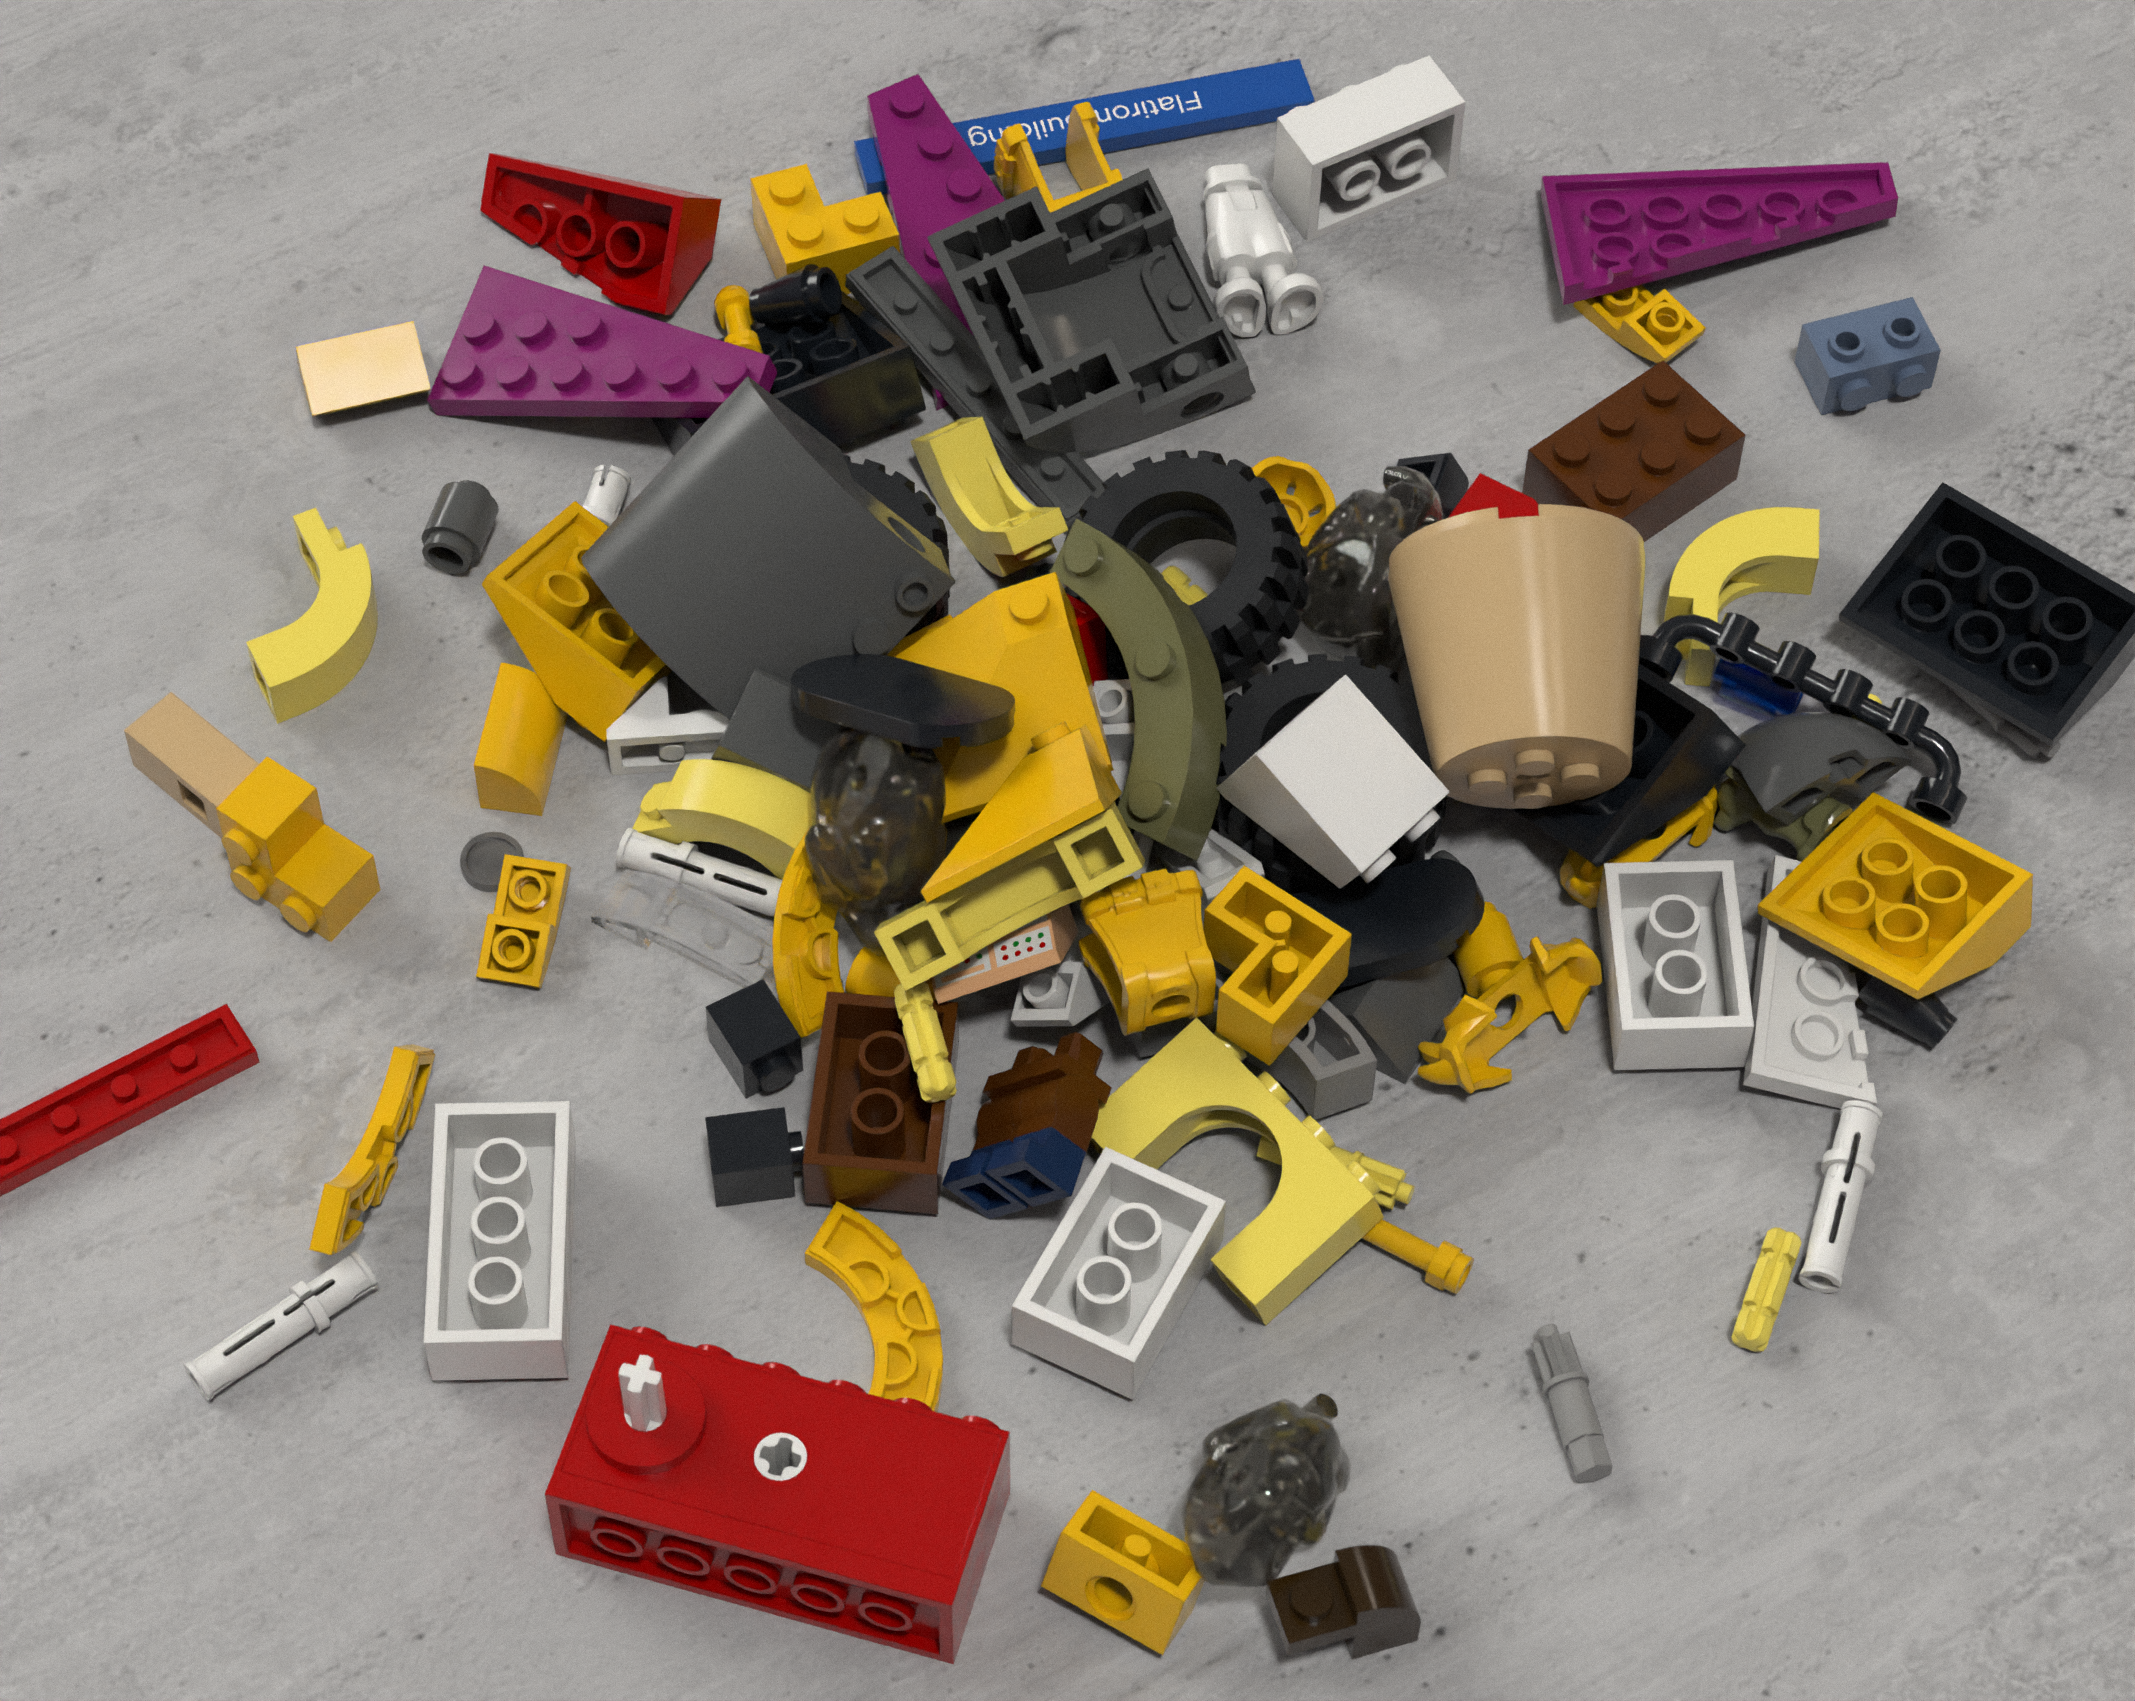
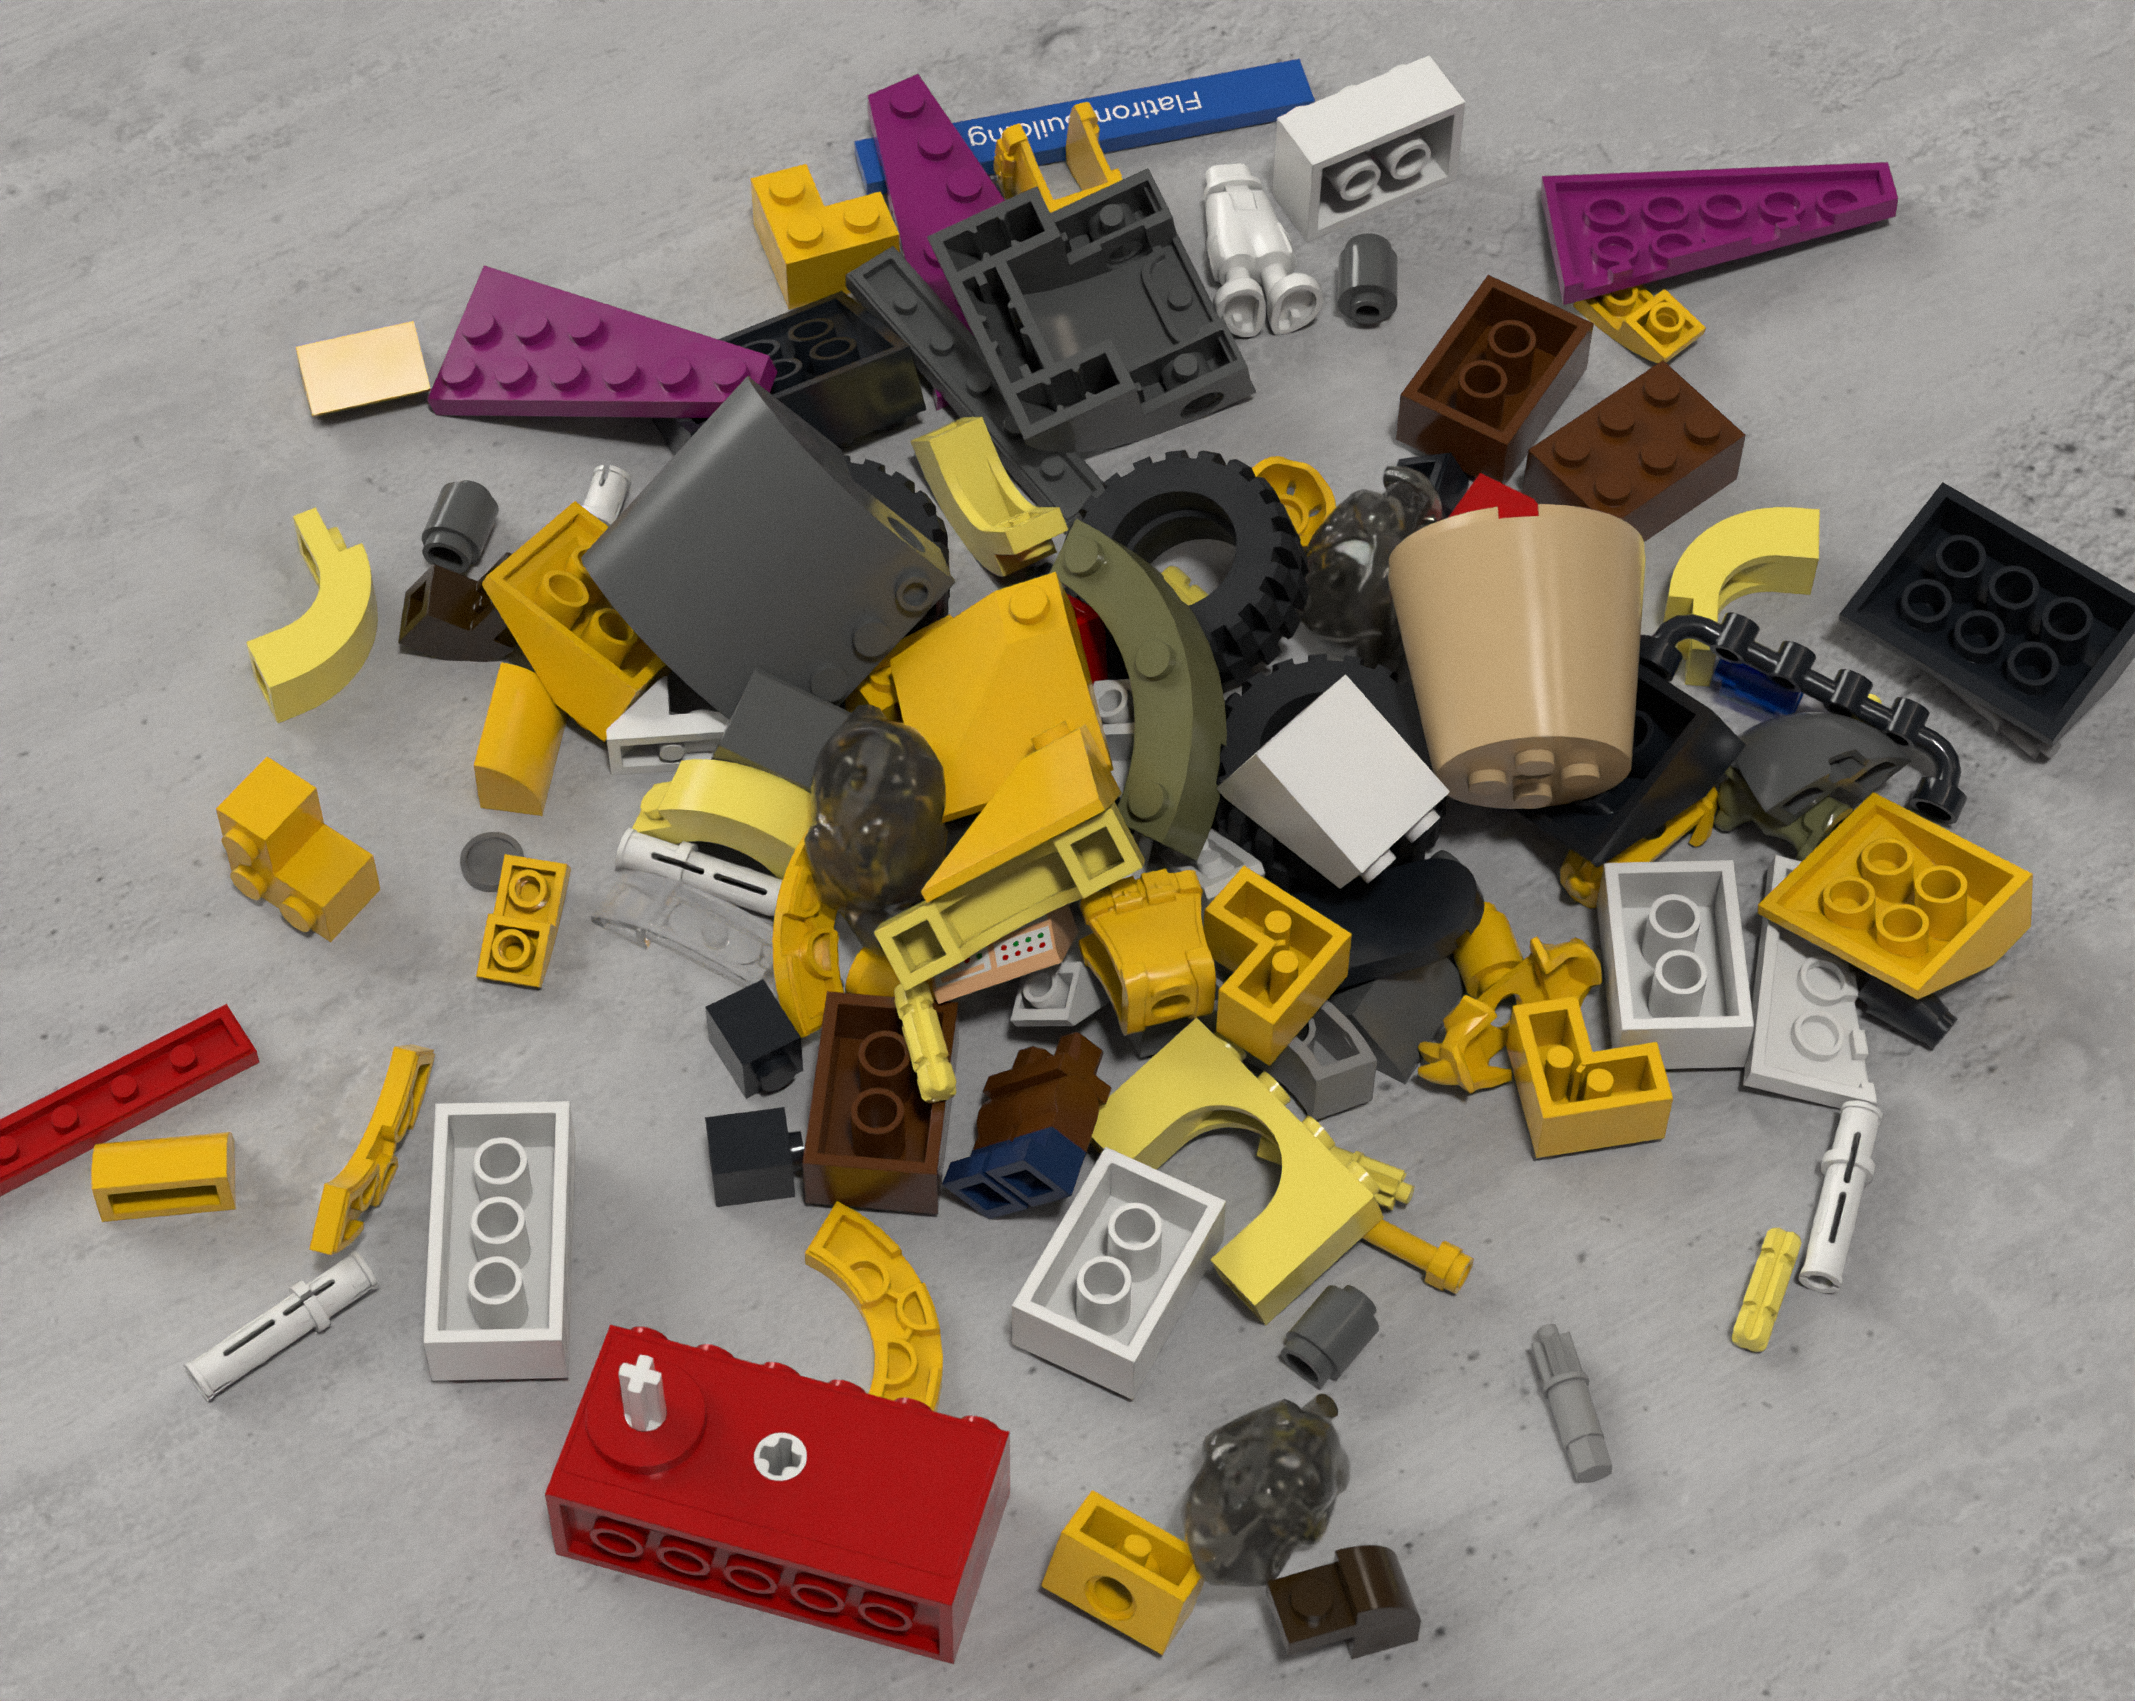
tan brick [124,692,259,839] -> none
red wedge [480,153,722,315] -> none
yellow bar [714,285,763,353] -> none
black cone [749,264,842,324] -> none
black tile [791,654,1015,749] -> none
sand blue brick [1794,297,1941,416] -> none
none -> yellow brick [91,1132,236,1222]
none -> dark brown brick [398,552,516,662]
none -> dark grey brick [1281,1285,1379,1387]
none -> dark grey brick [1338,234,1398,324]
none -> reddish brown brick [1396,275,1594,485]
none -> yellow brick [1506,996,1673,1158]

